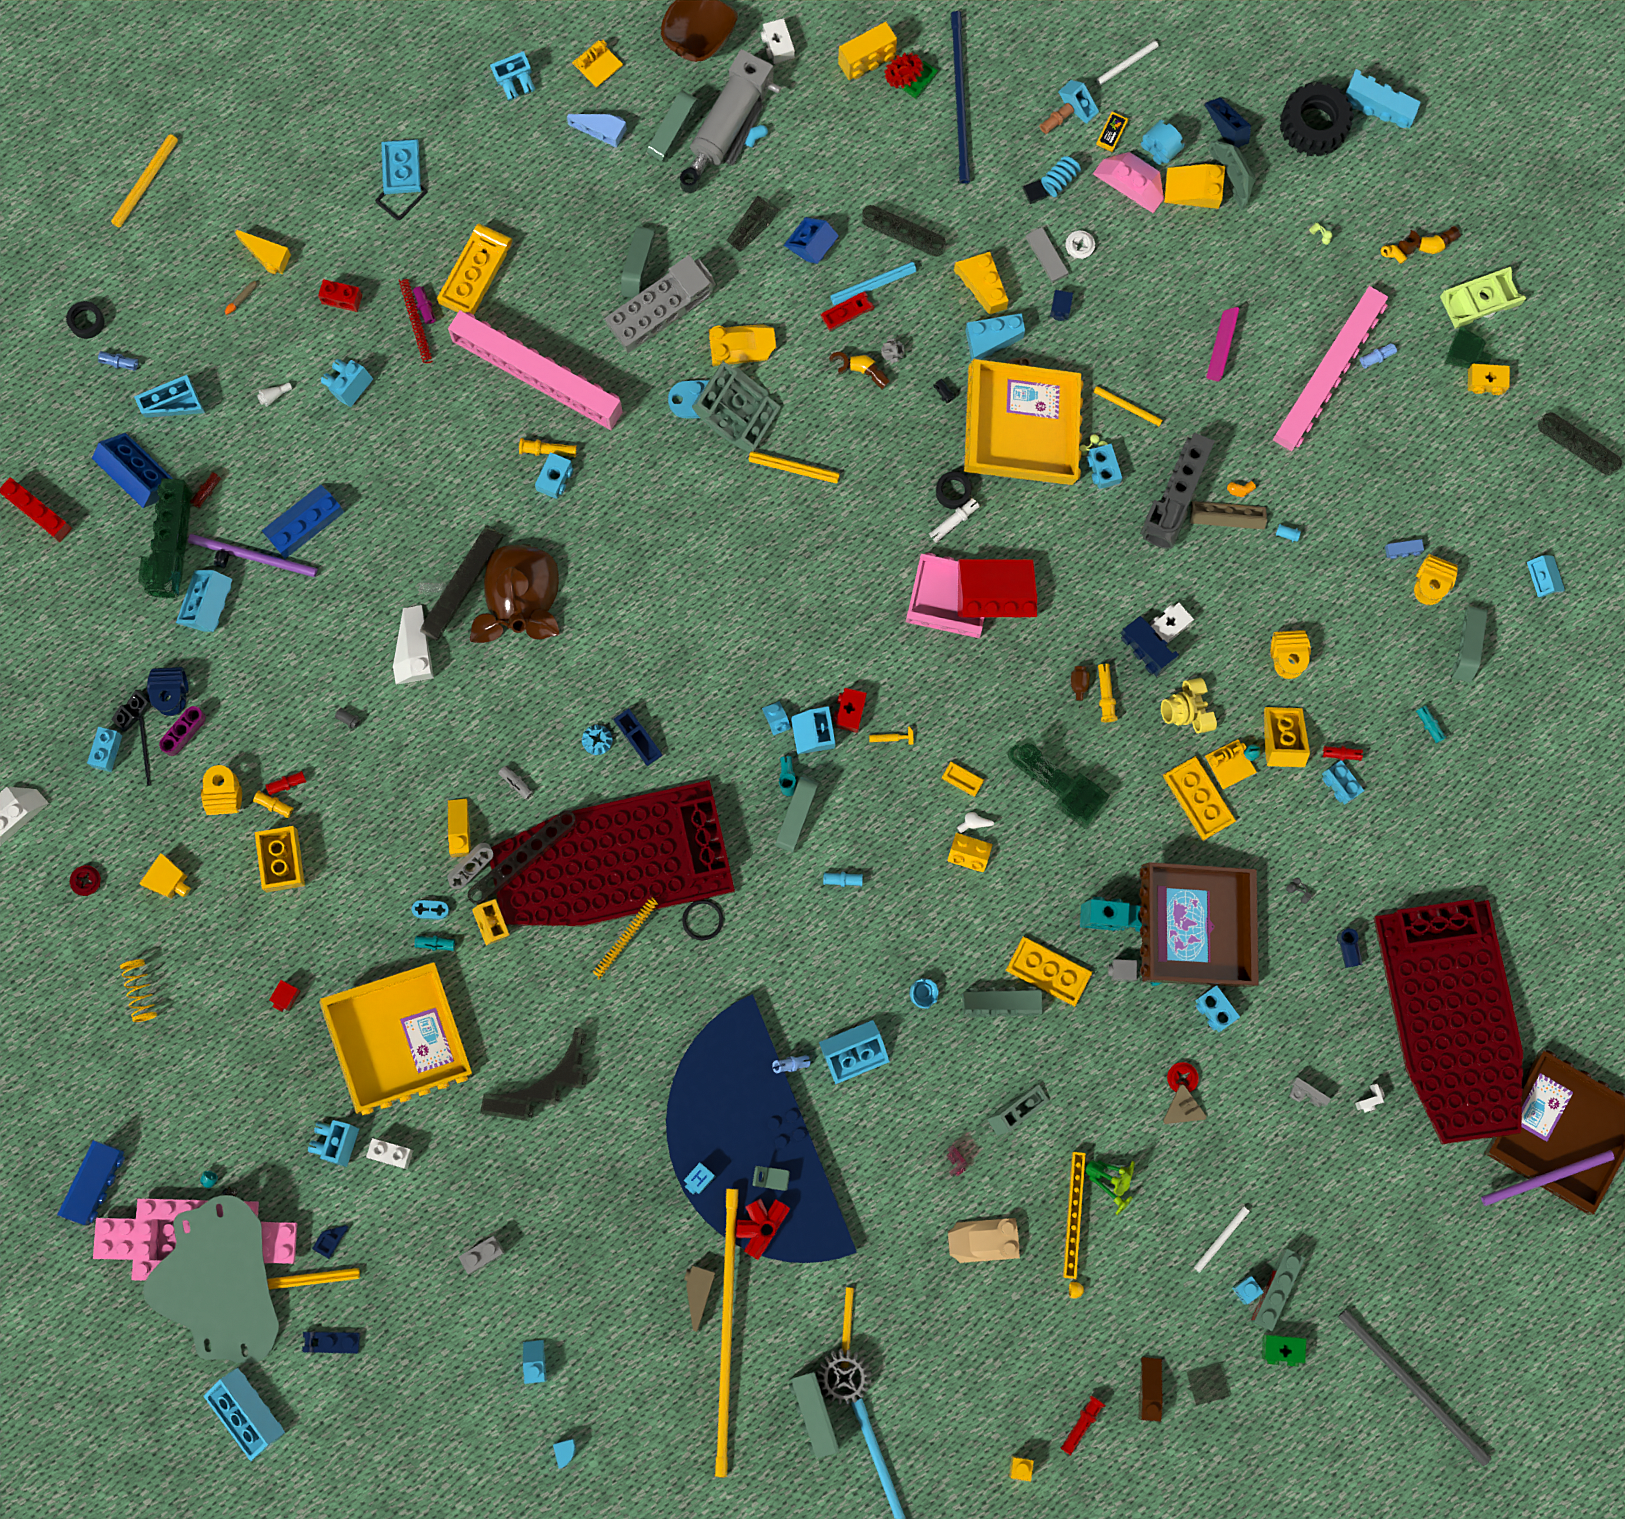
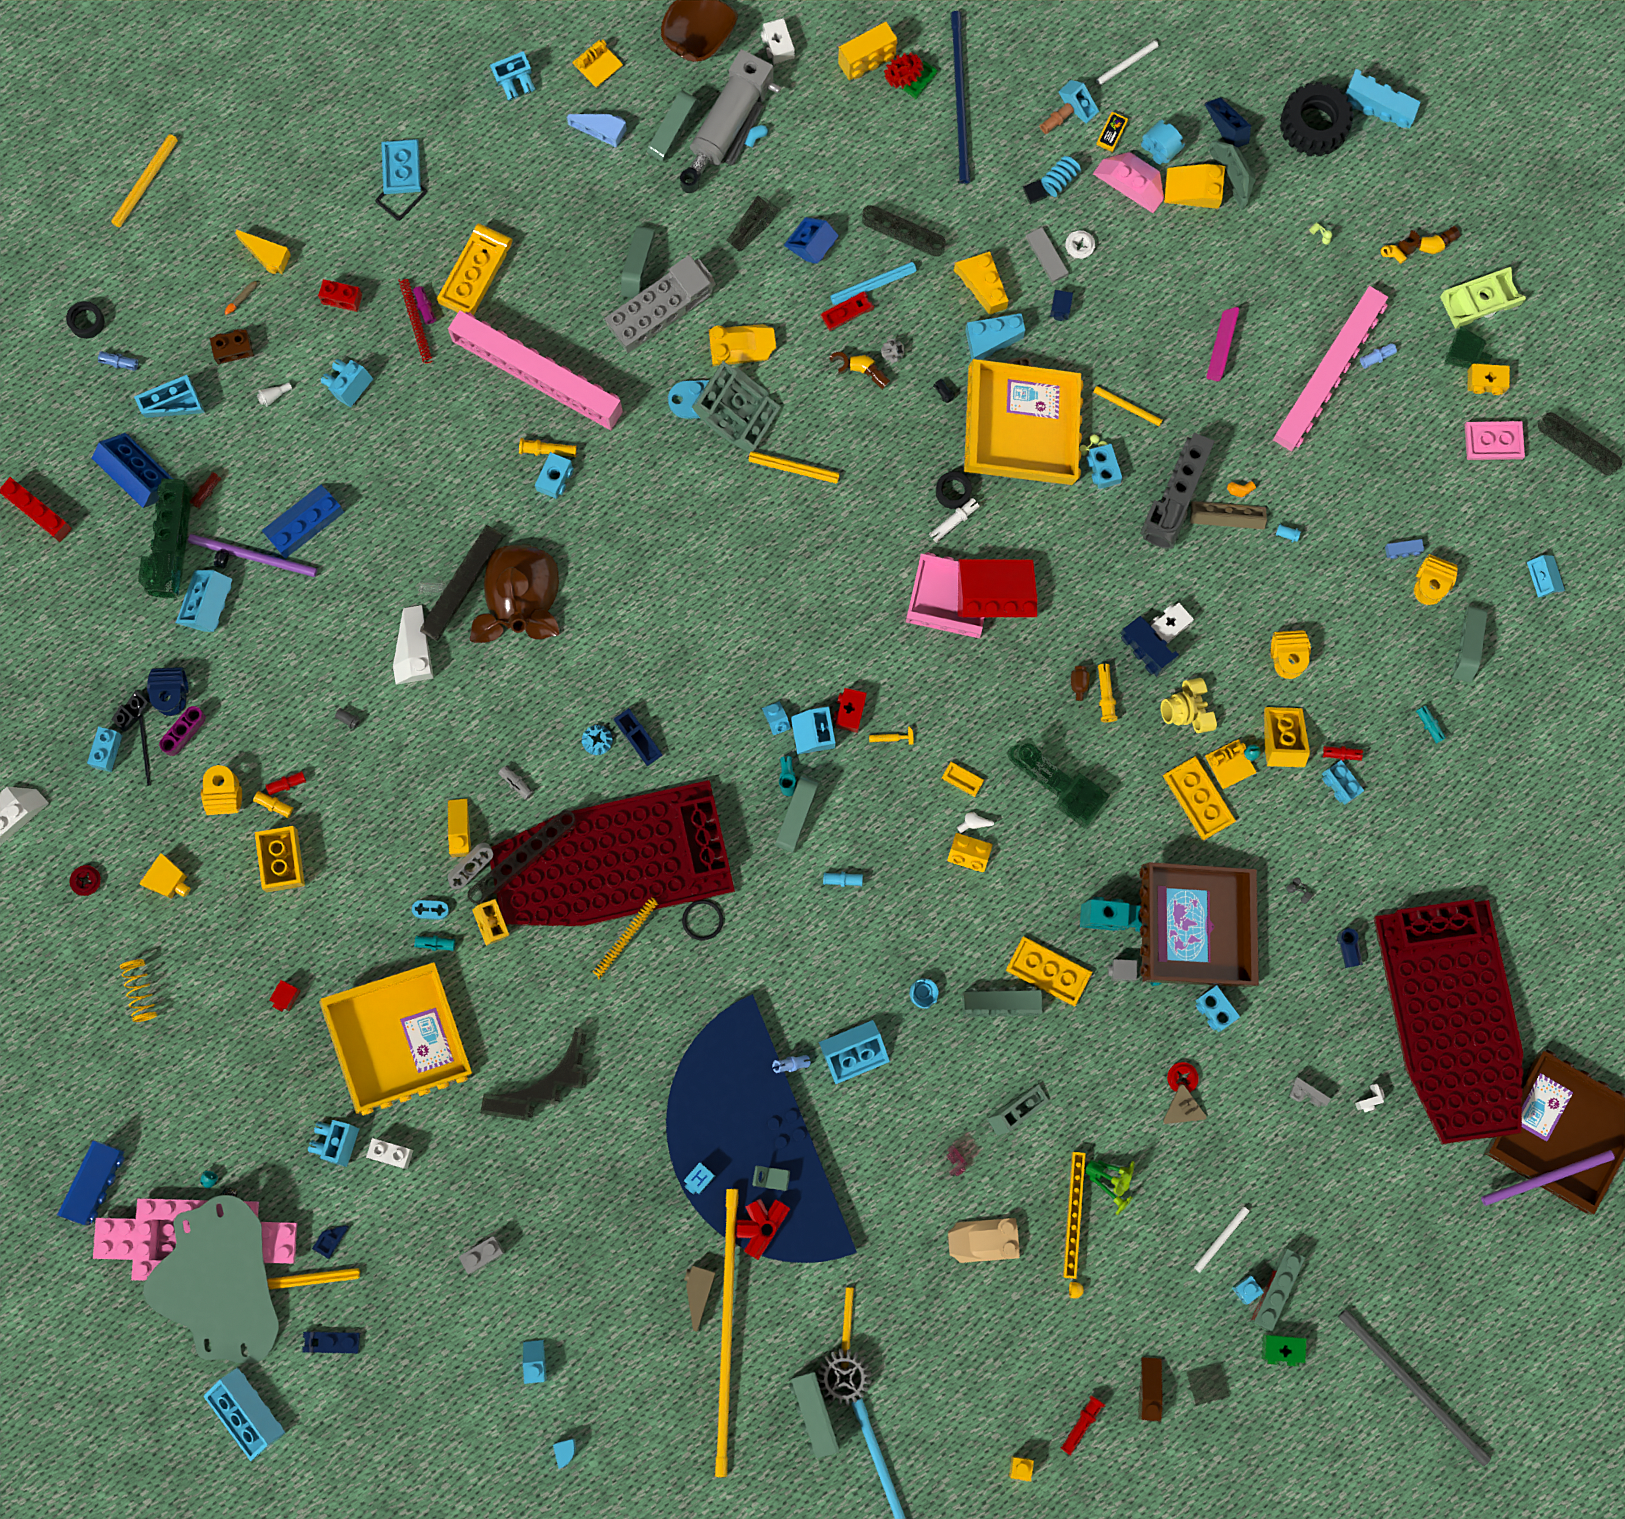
none -> reddish brown brick [209,329,254,365]
none -> bright pink plate [1464,421,1525,460]

